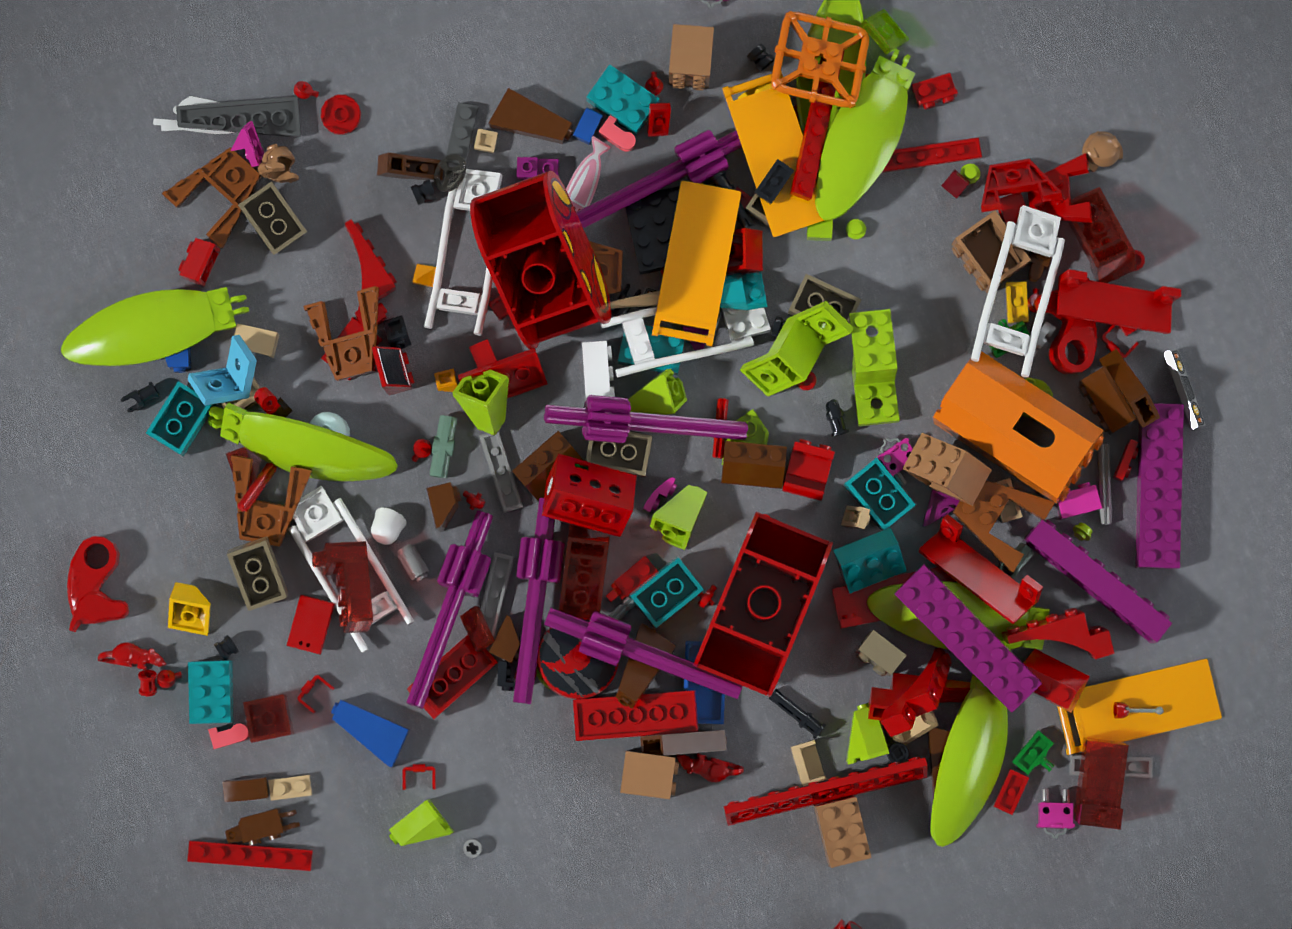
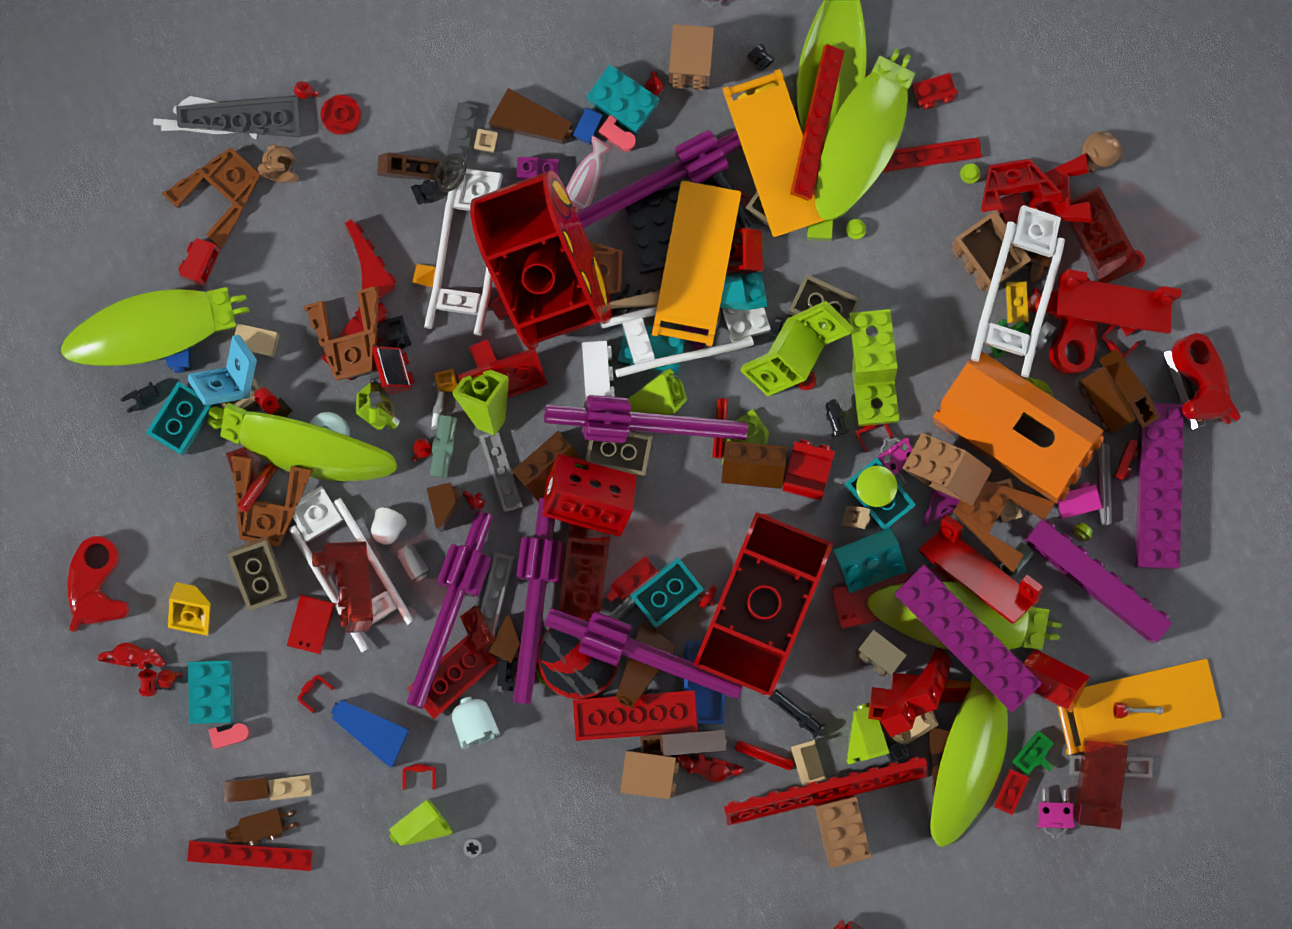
black wheel [214,635,239,661] -> none
dark pink slope [231,121,264,167] -> none
dark tan brick [238,181,307,255] -> none
clear red brick [243,694,294,743] -> none
dark pink slope [643,477,677,513] -> none
red plate [647,103,671,137] -> none
lime slope [650,485,708,550] -> none
black plate [754,159,794,205] -> none
orange plate [771,11,870,108] -> none
clear neon green tile [861,9,910,55] -> none
dark red tile [941,170,971,199] -> none
red arch [1001,608,1115,659] -> none
none -> lime torso [356,367,400,430]
none -> light grey piece [431,391,446,430]
none -> light aqua cylinder [452,697,500,749]
none -> red axle [735,740,794,771]
none -> red piece [856,424,894,453]
none -> lime dish [856,466,898,507]
none -> red animal [1172,333,1241,424]

